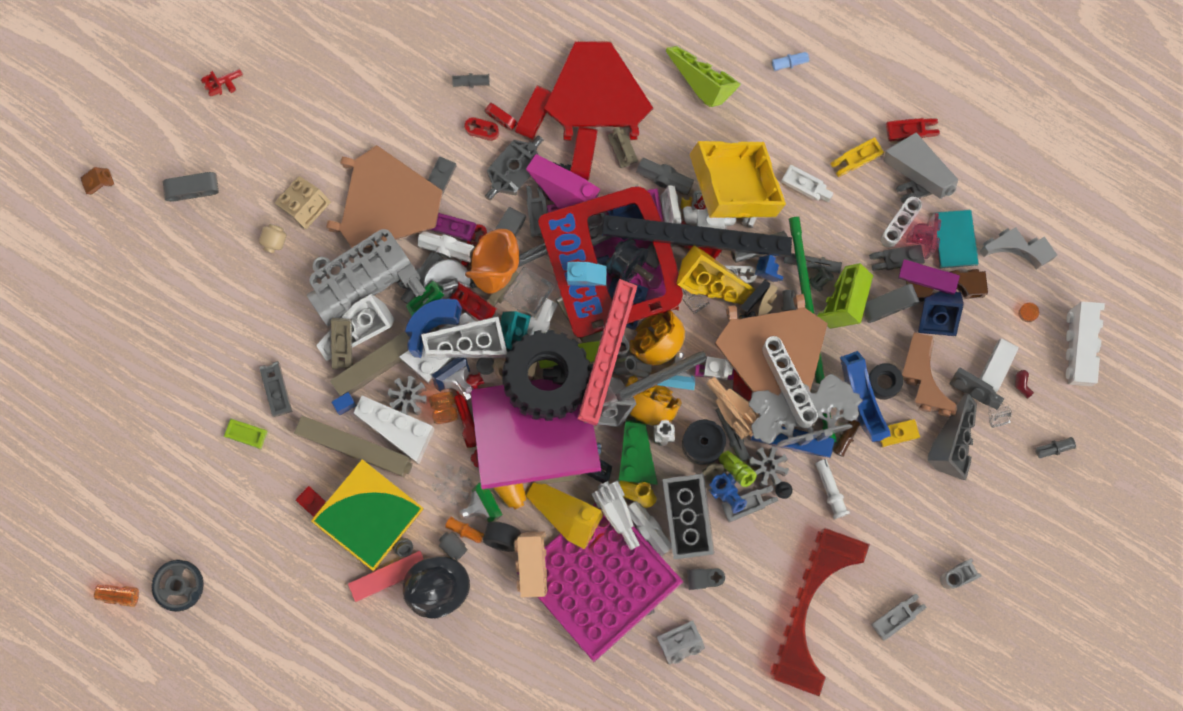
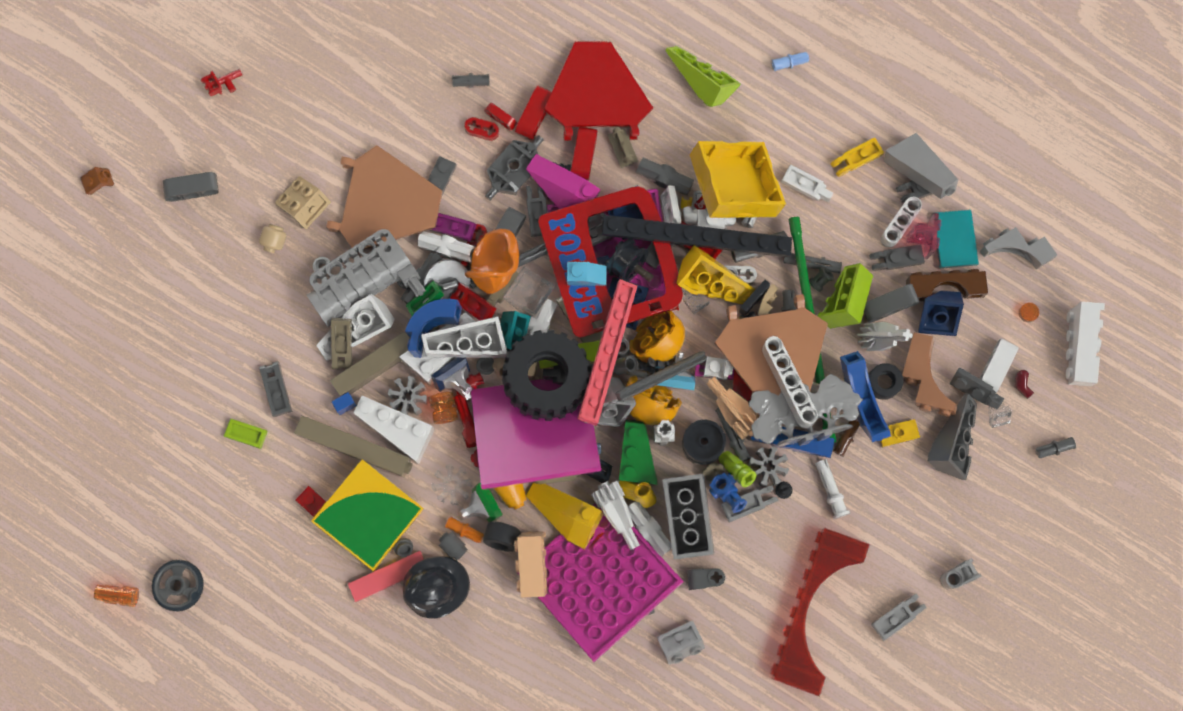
blue panel [755,255,784,282] -> none
red hinge [886,118,940,142] -> none
magenta tile [898,259,960,295] -> none
none -> black piece [640,357,670,375]
none -> white piece [857,322,913,351]

